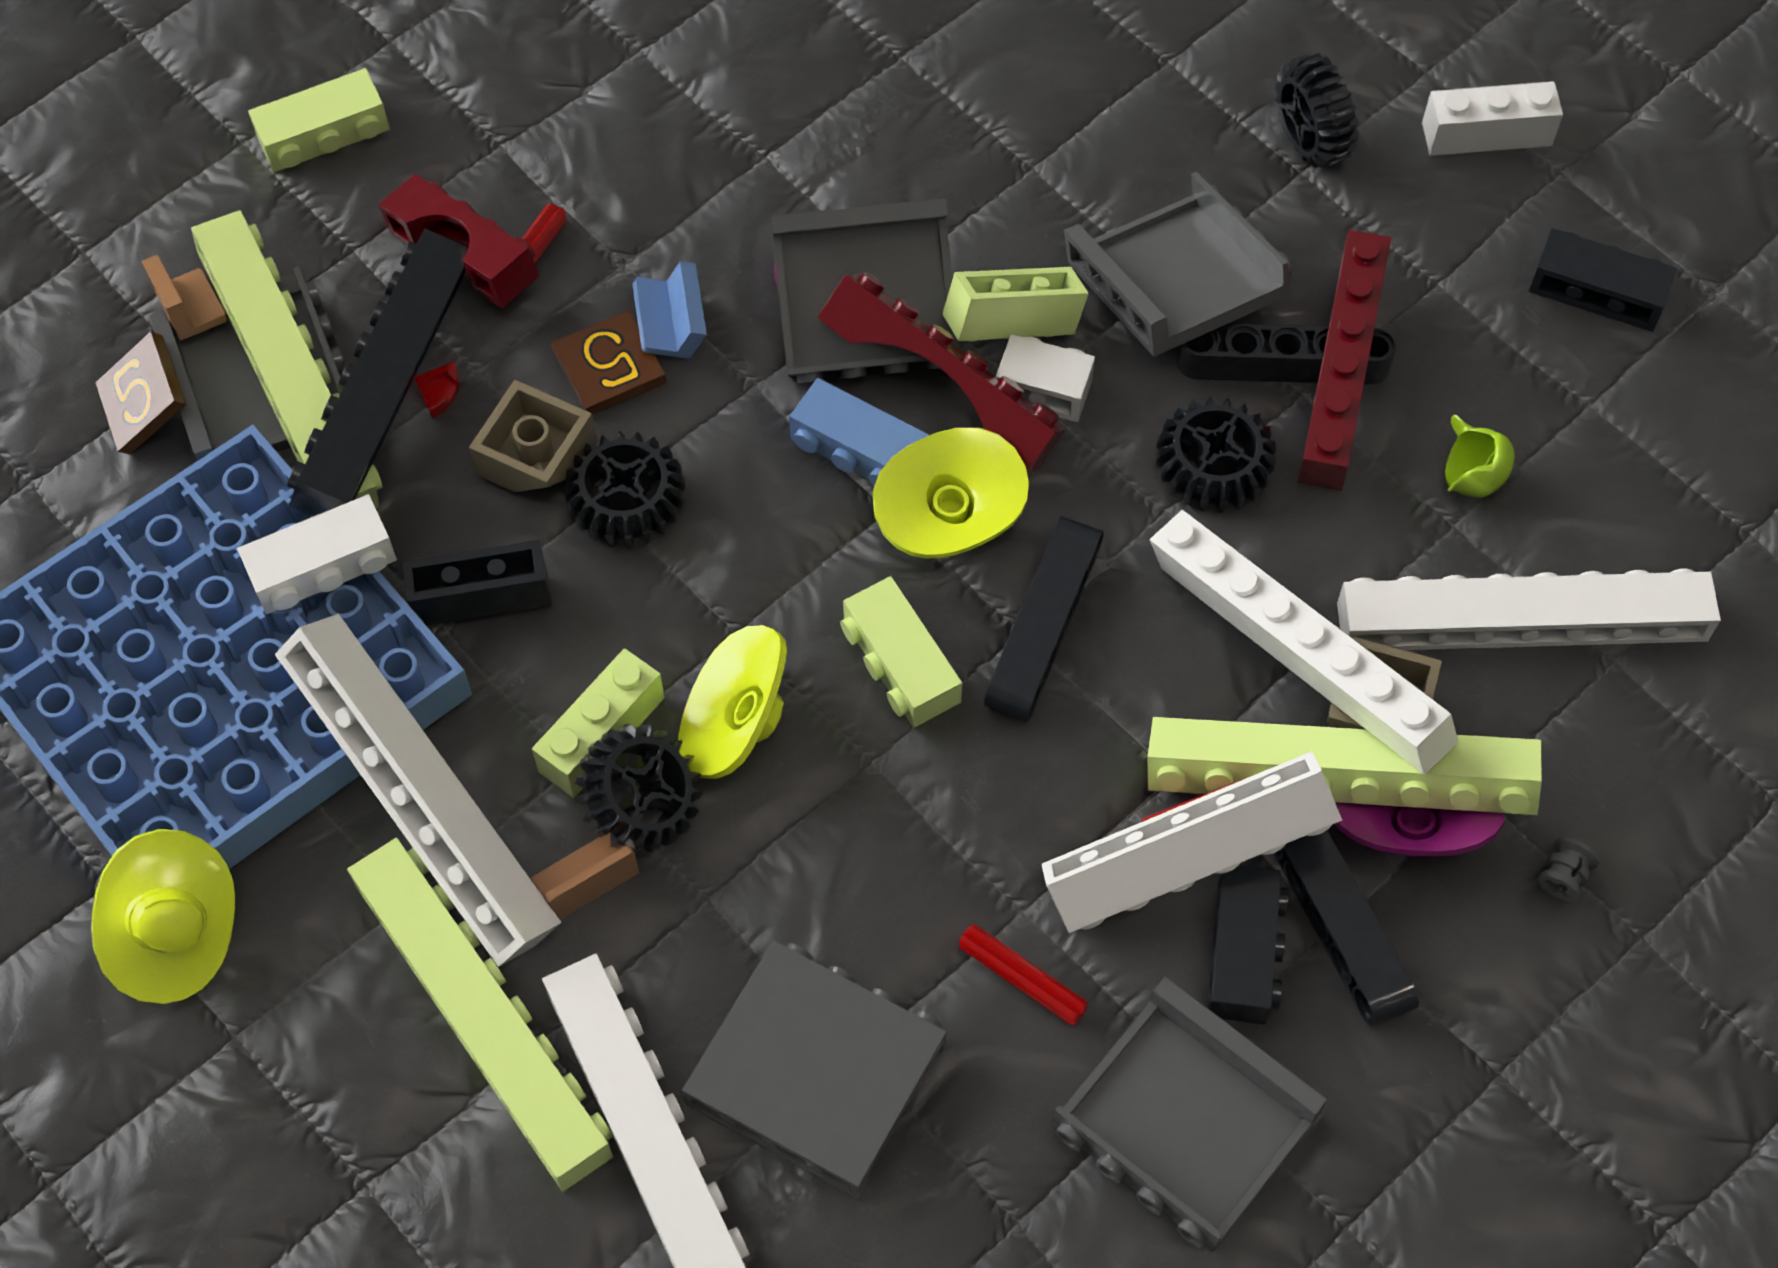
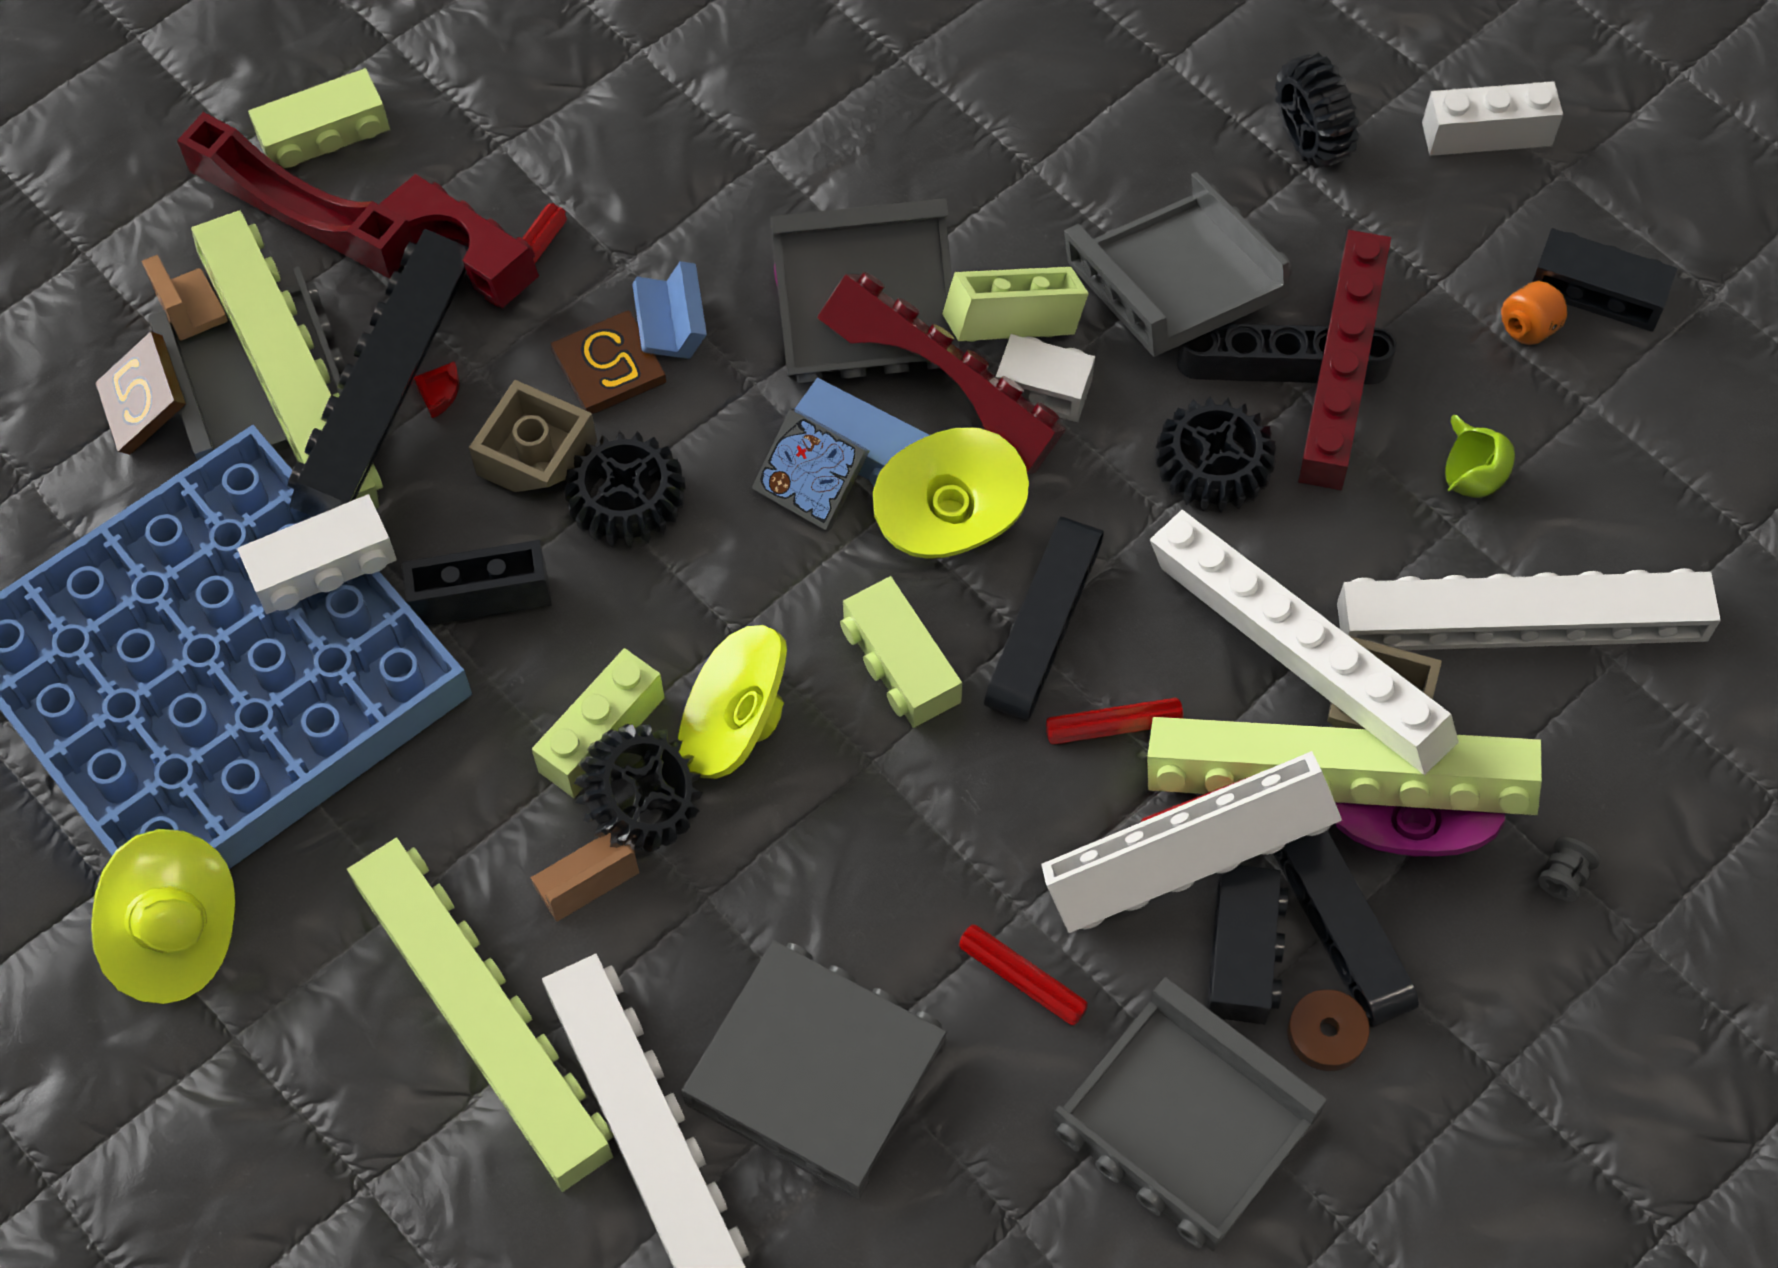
white brick [275,614,562,967] -> none
none -> dark red arch [177,112,413,279]
none -> tile [752,409,870,530]
none -> red axle [1046,698,1184,744]
none -> reddish brown piece [1287,989,1369,1071]
none -> orange head [1501,281,1567,345]

